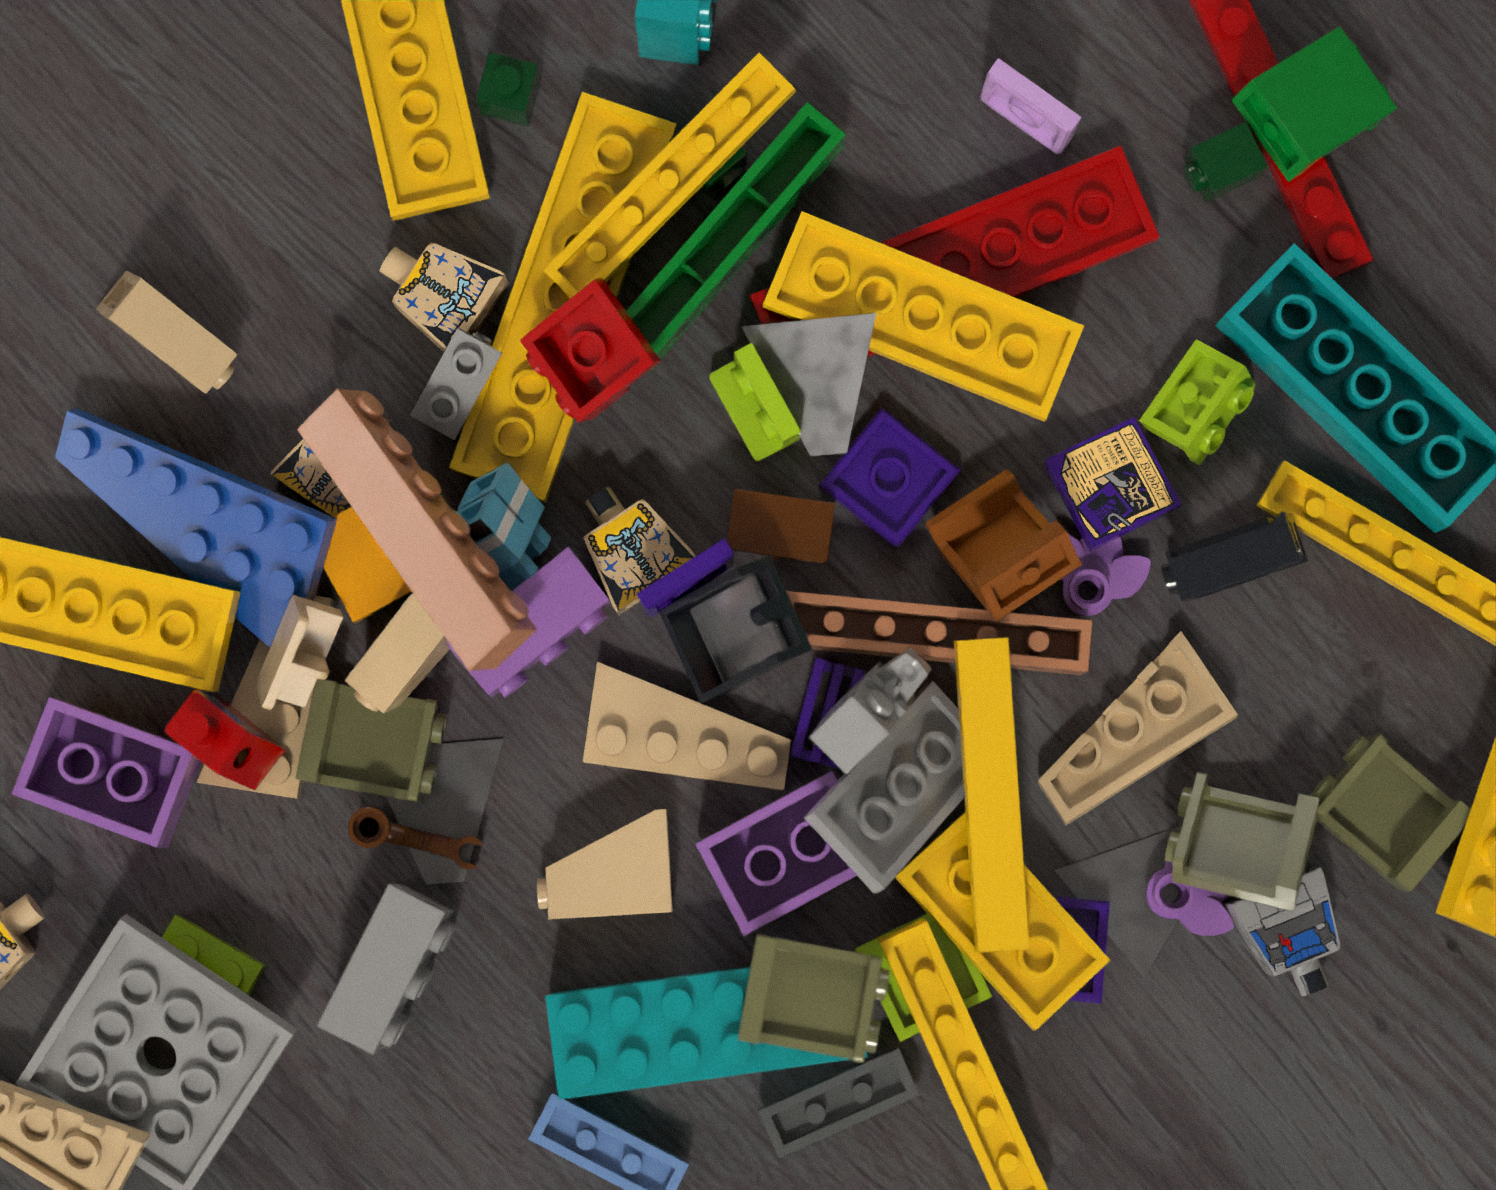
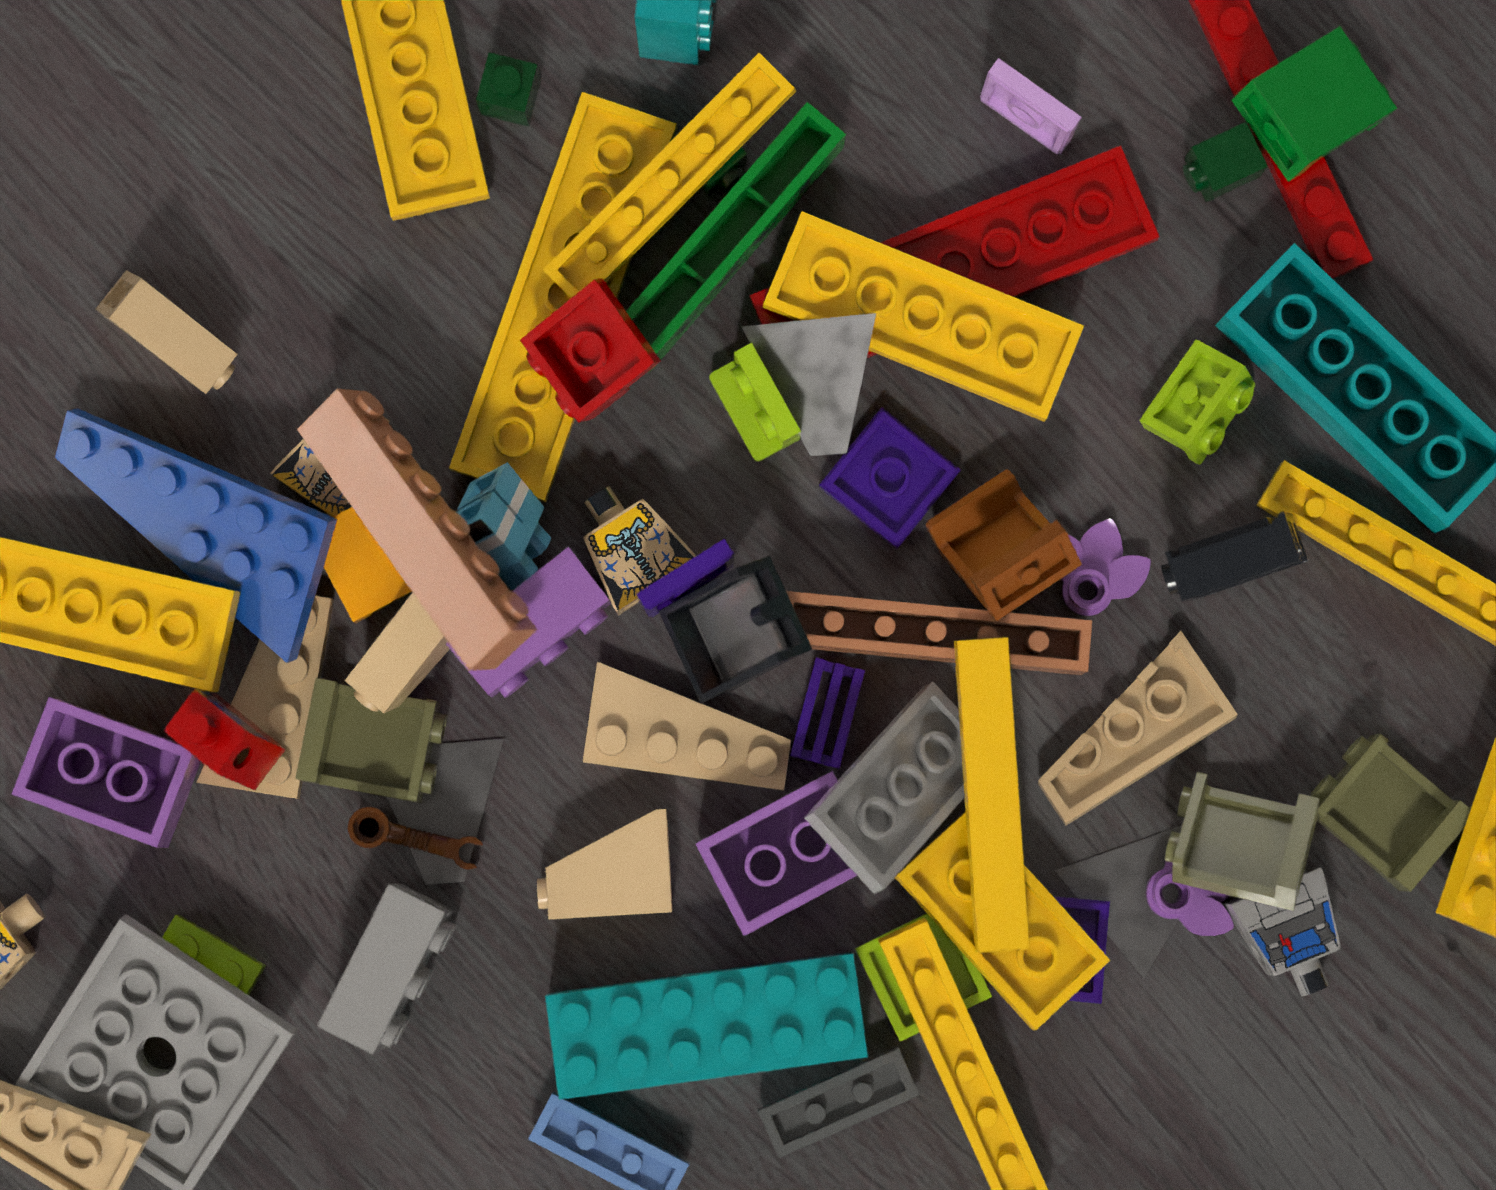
tan panel [255,594,343,710] -> none
tan torso [380,243,509,352] -> none
light grey hinge [410,328,503,440] -> none
reddish brown panel [727,488,835,564] -> none
olive panel [738,934,889,1063] -> none
light grey hinge [809,648,931,774] -> none
tile [1043,417,1181,551] -> none

